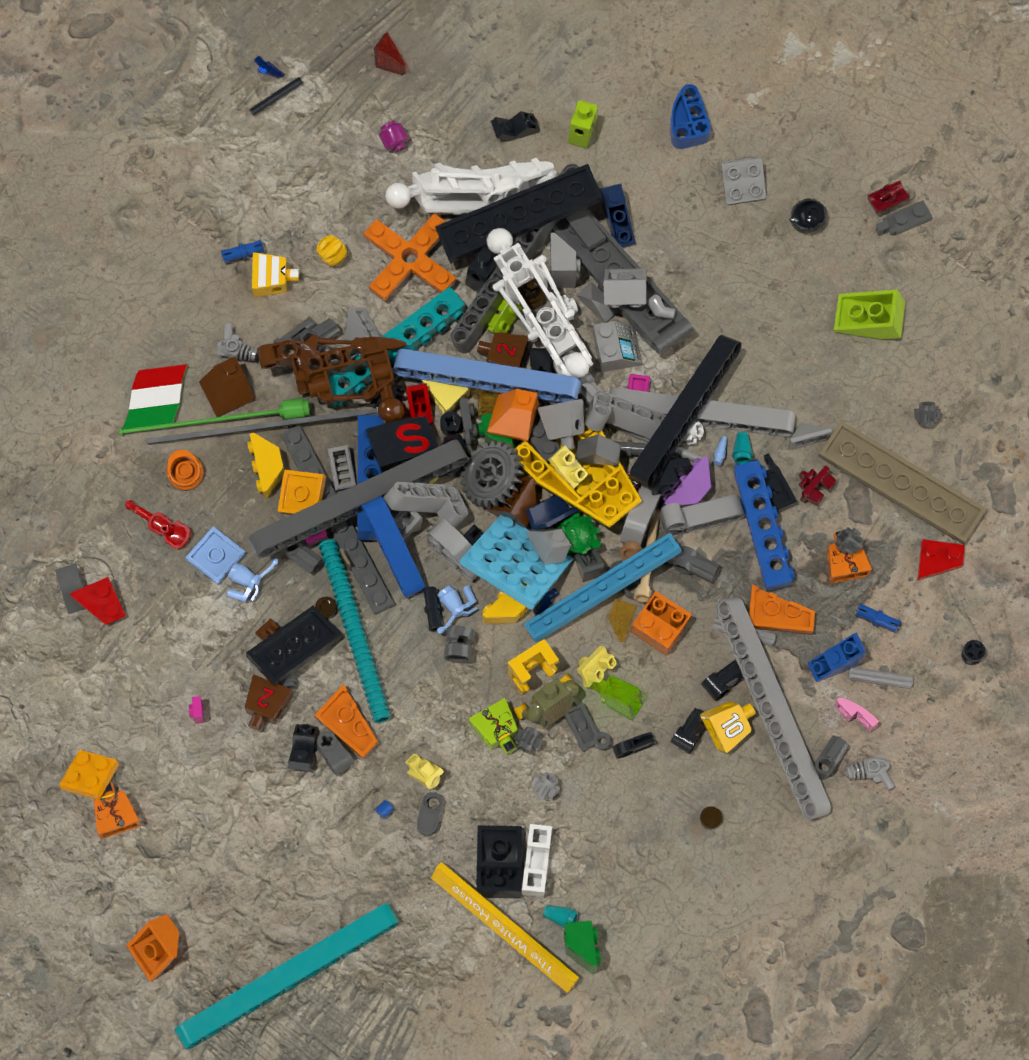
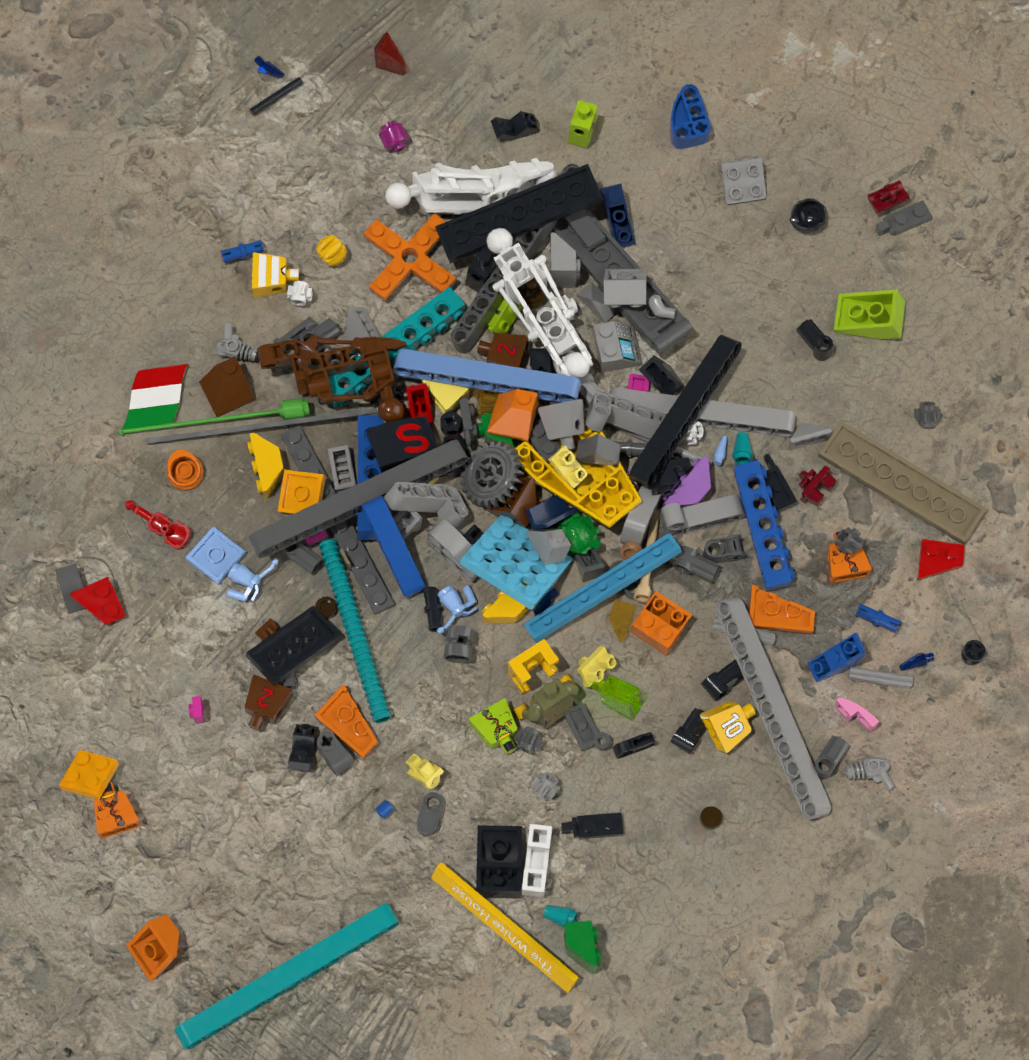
none -> white gear [287,281,313,306]
none -> black hinge [561,812,624,840]
none -> black slope [639,355,683,395]
none -> dark grey piece [702,534,746,563]
none -> black piece [796,319,833,361]
none -> clear blue bar [899,652,935,671]

